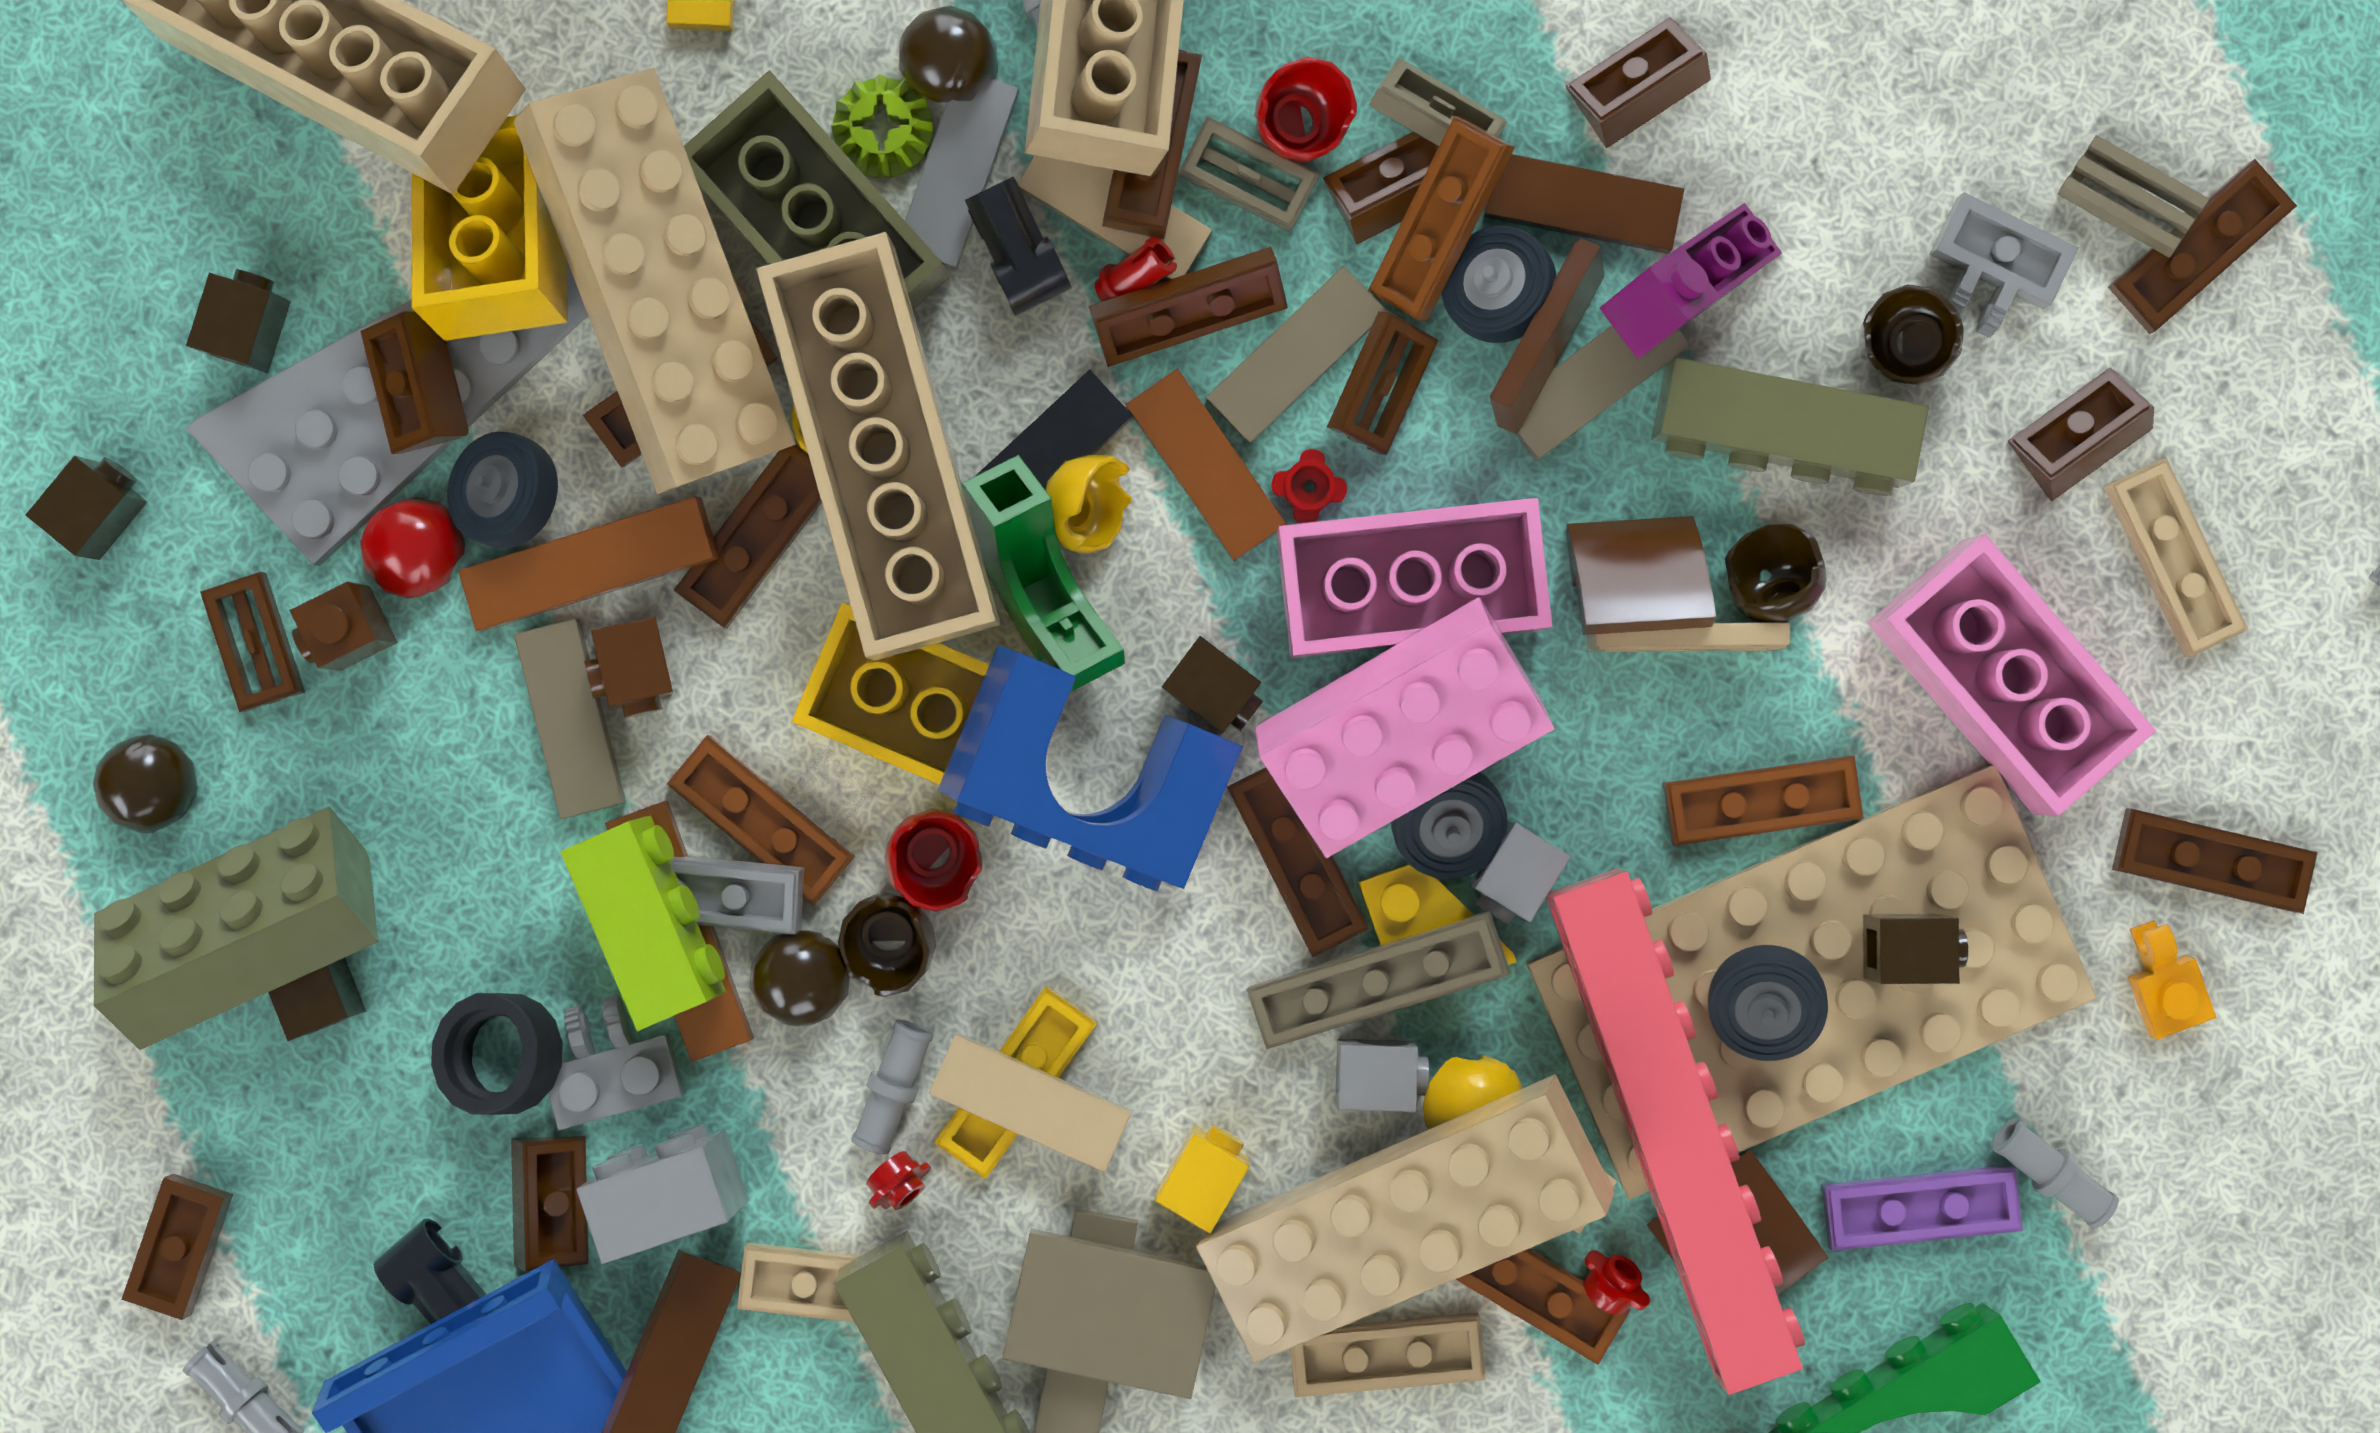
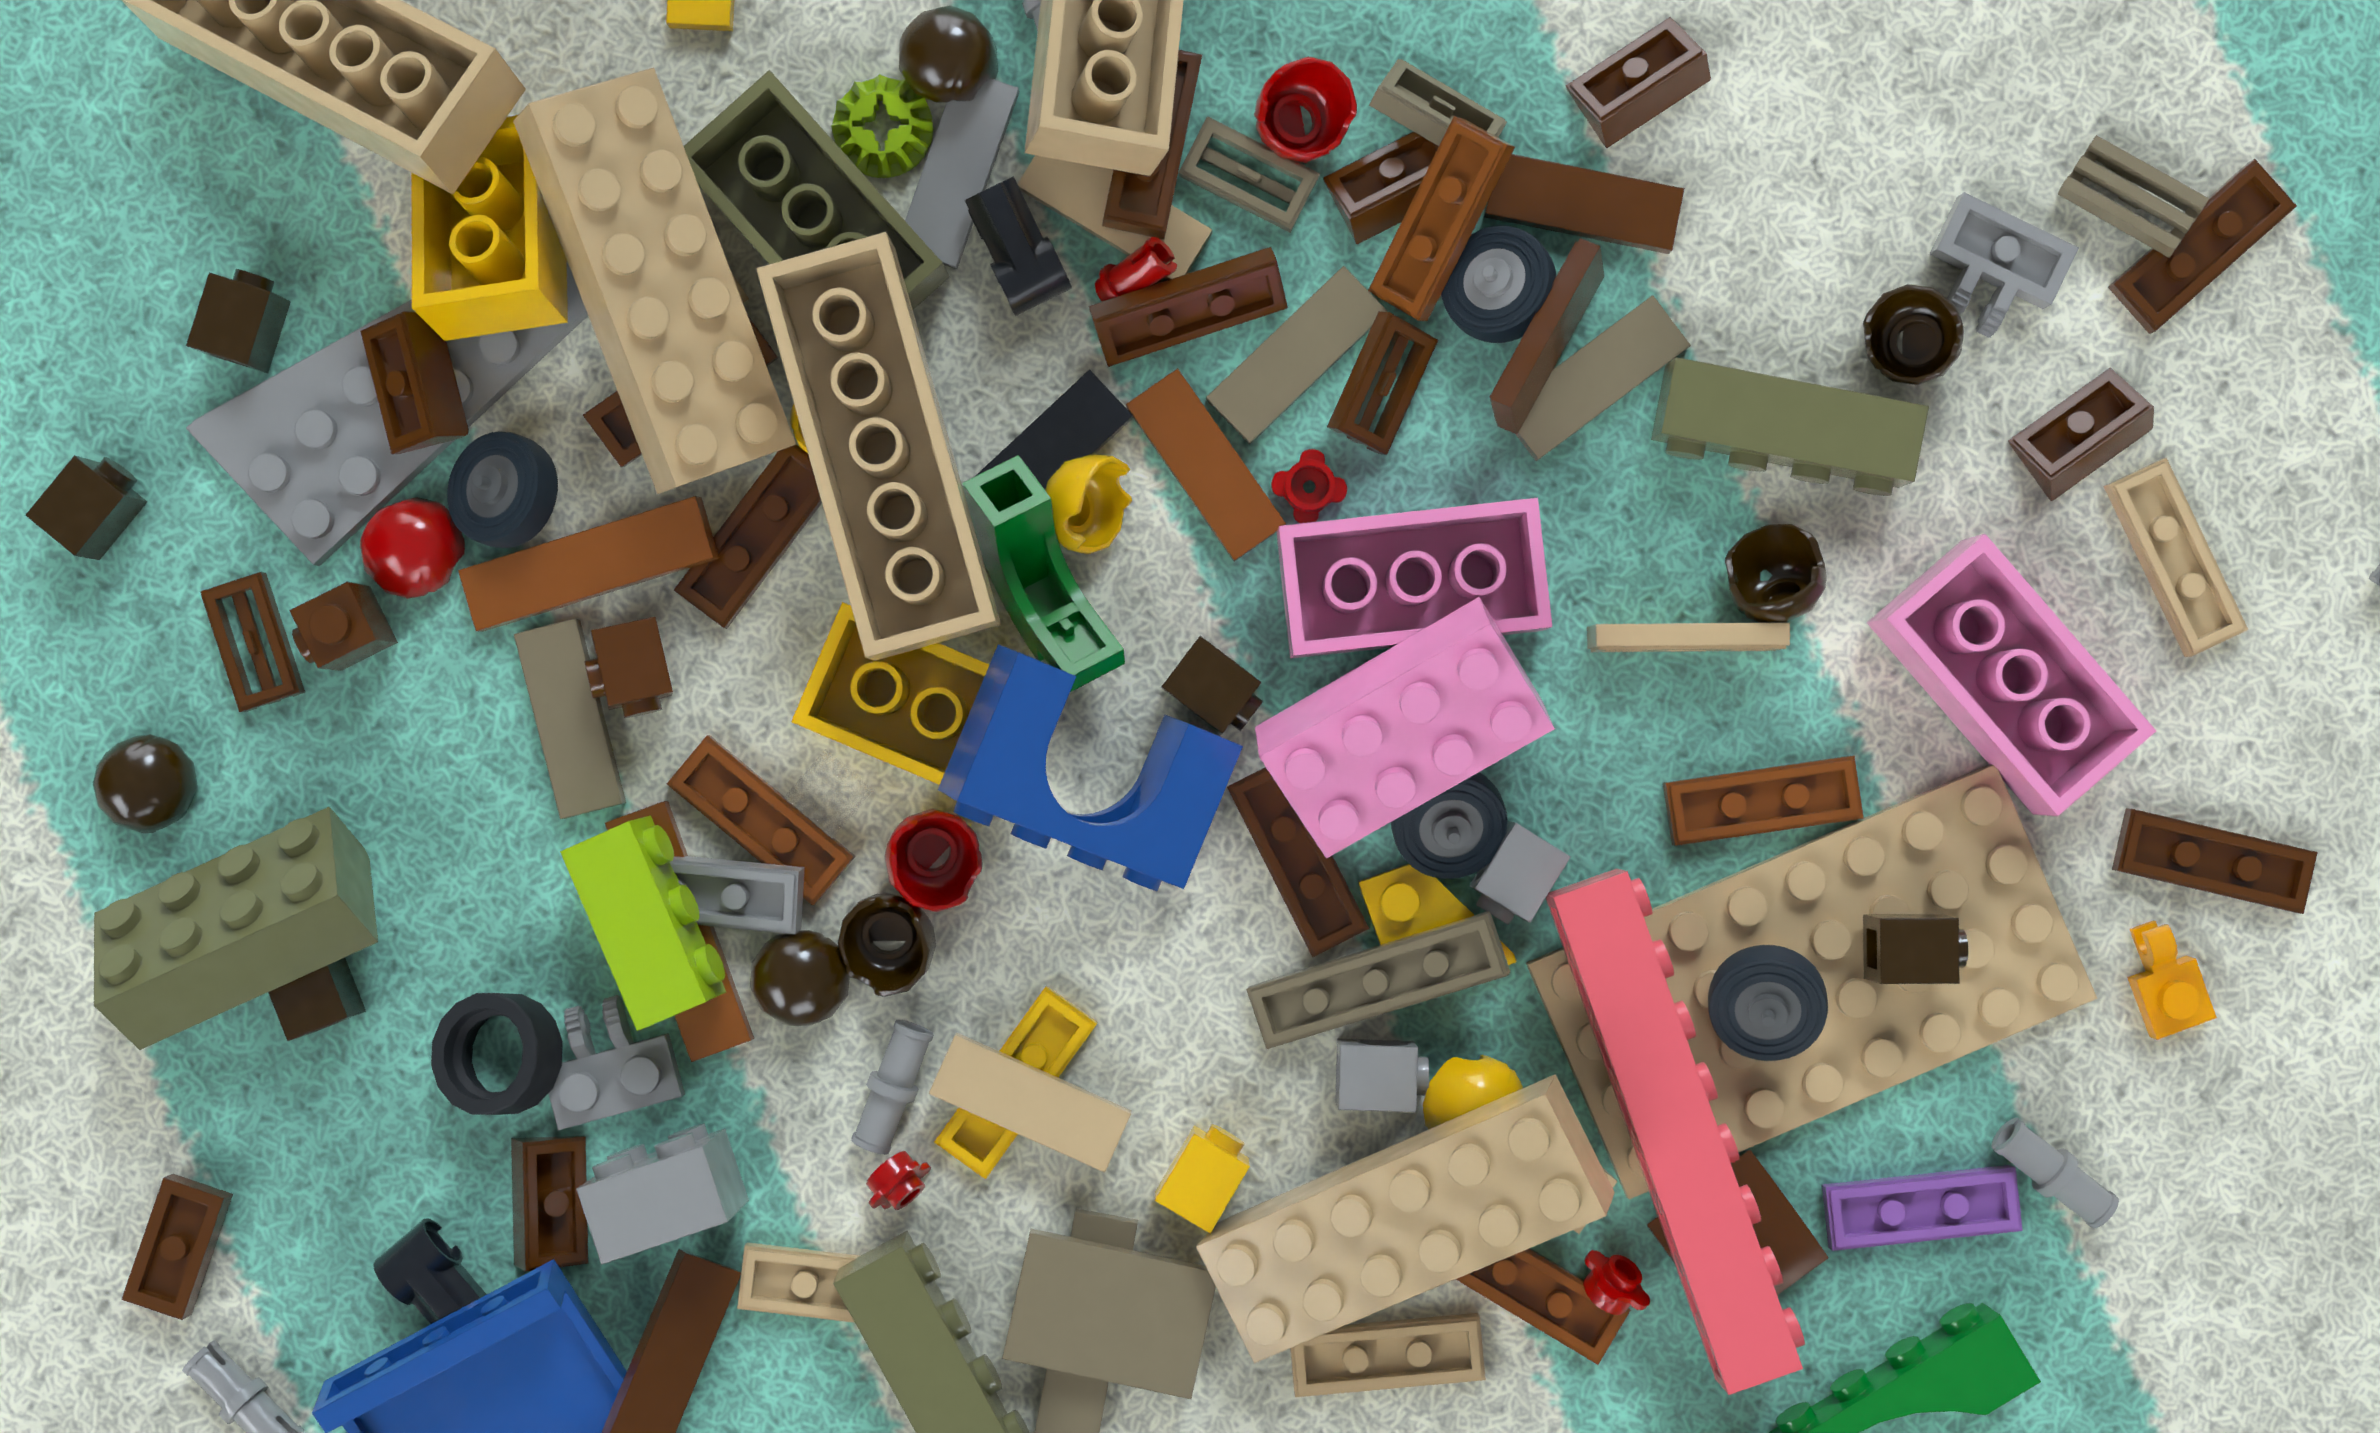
slope [1566,516,1716,635] -> none
magenta slope [1599,203,1782,359] -> none

